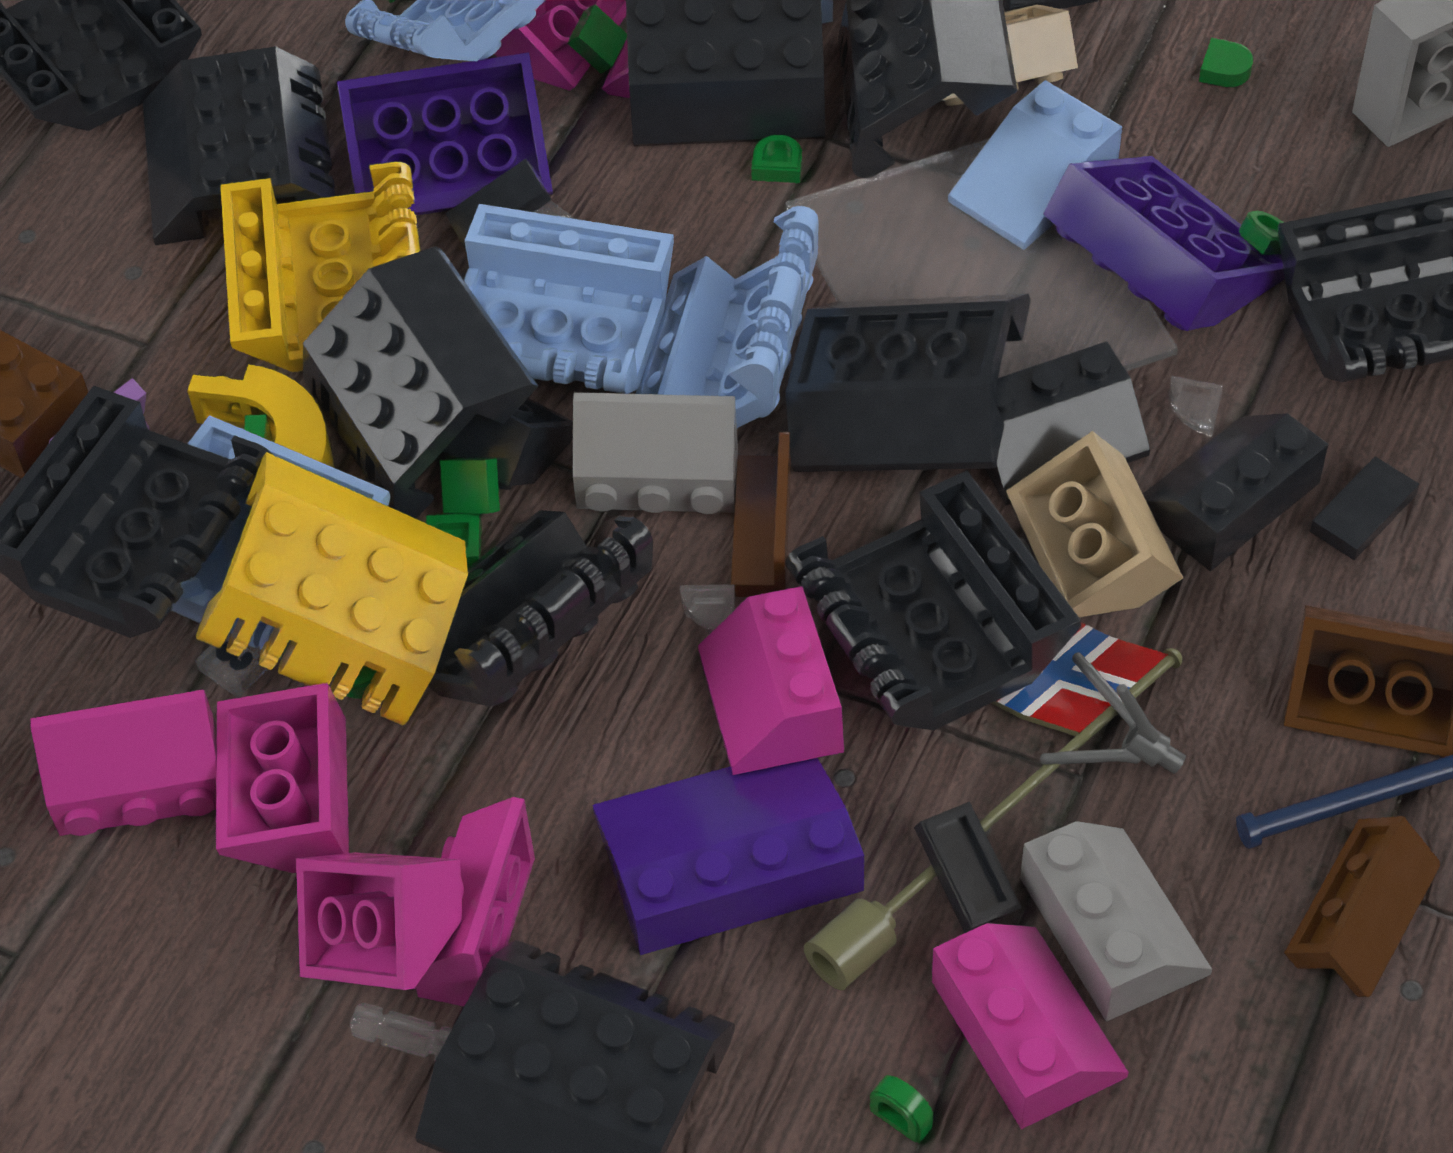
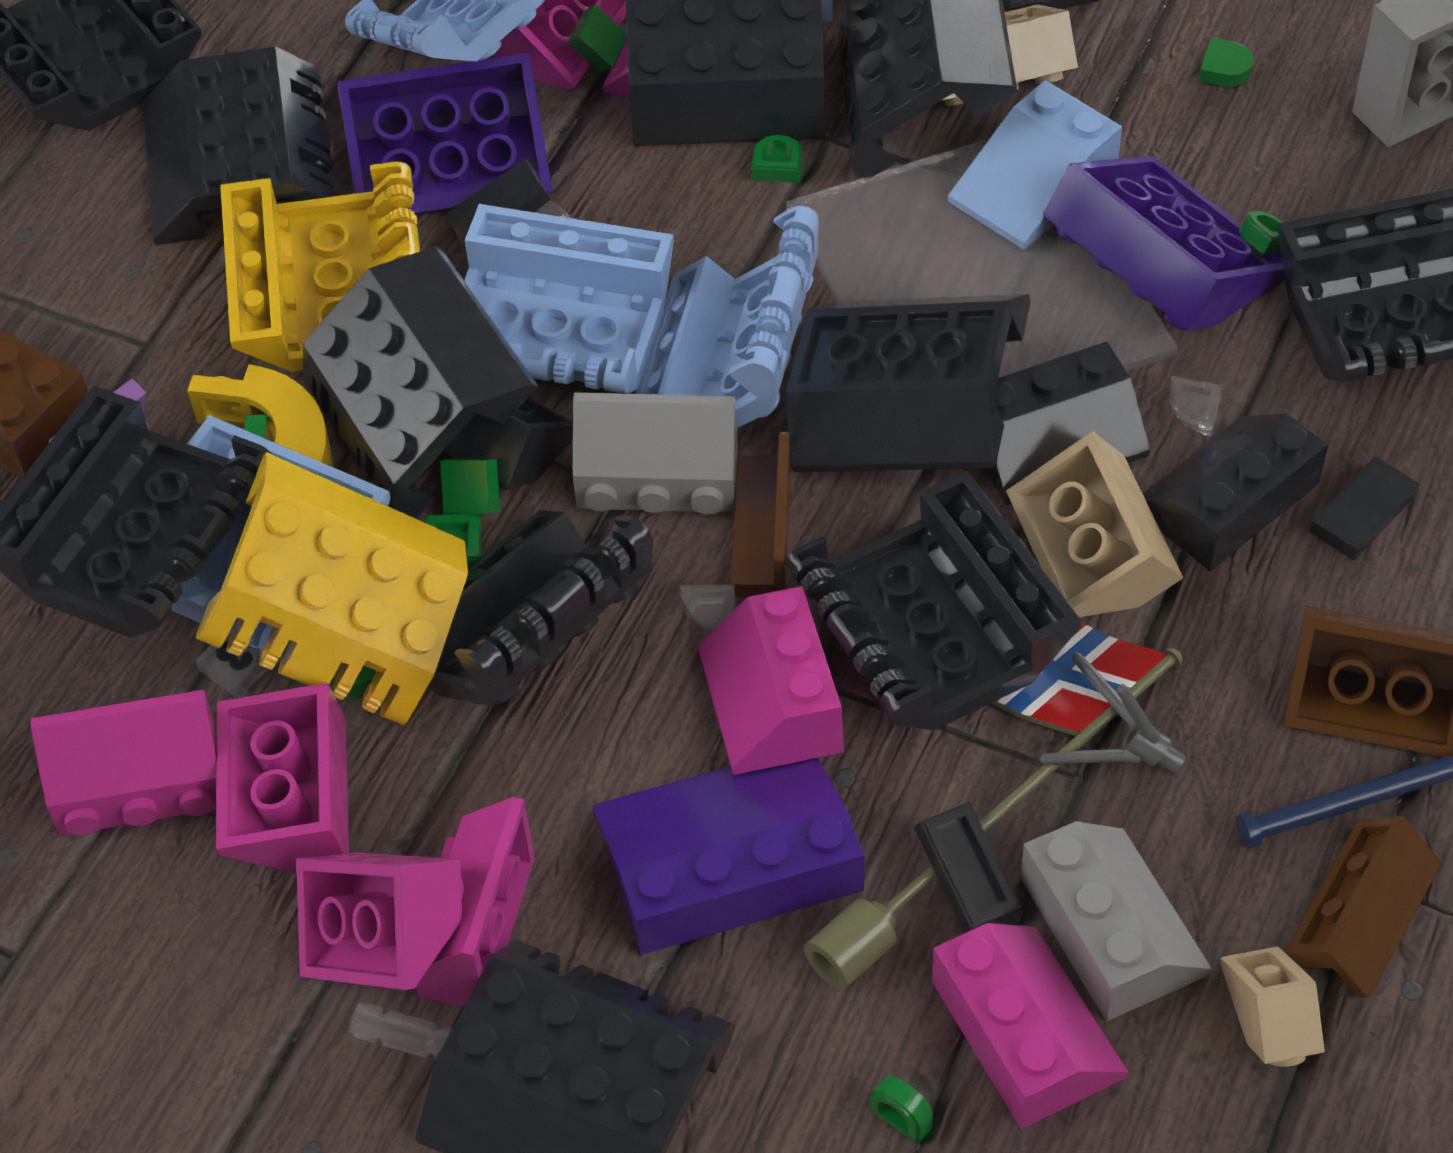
none -> tan slope [1220,946,1325,1067]

